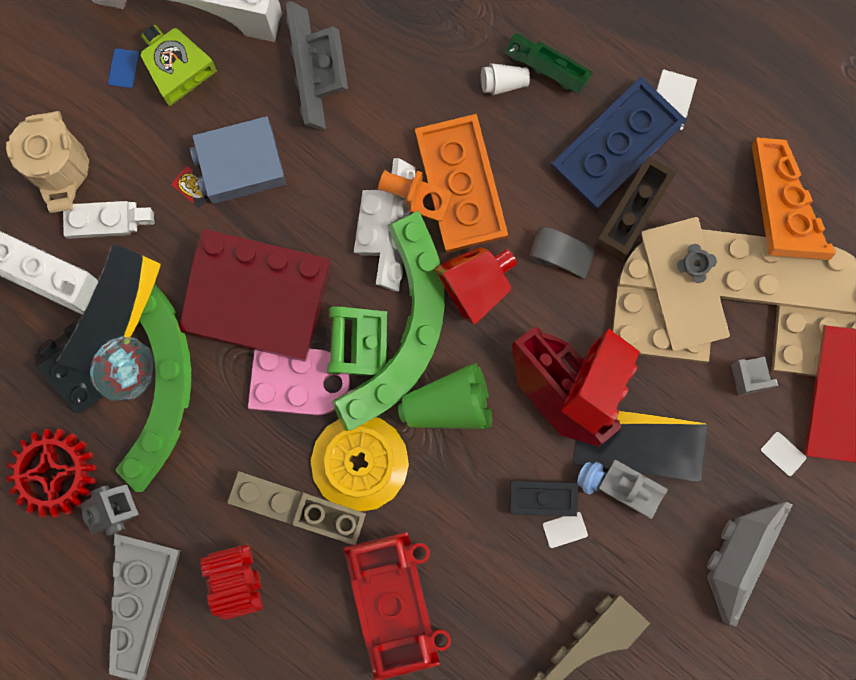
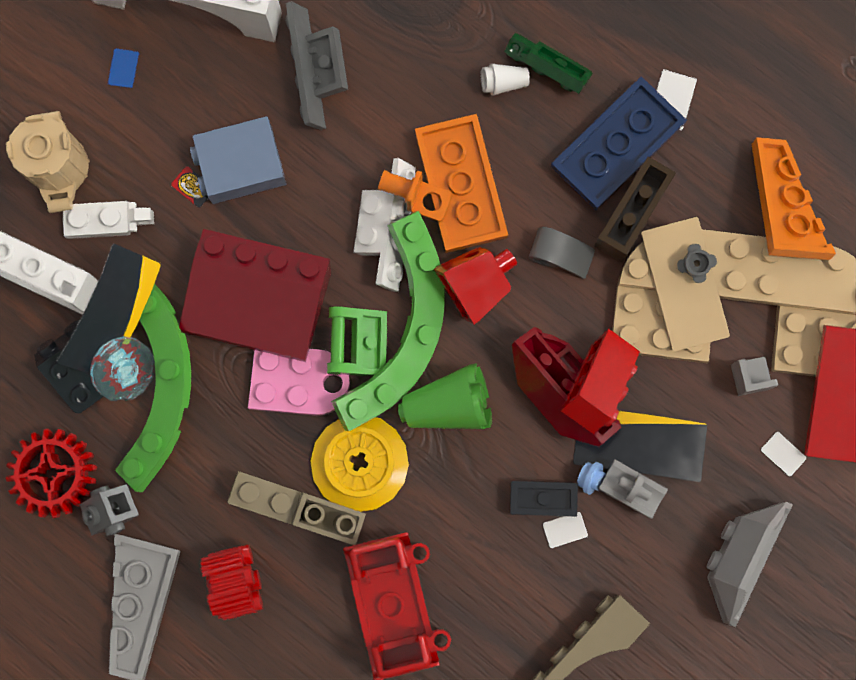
lime torso [140,25,217,107] -> none

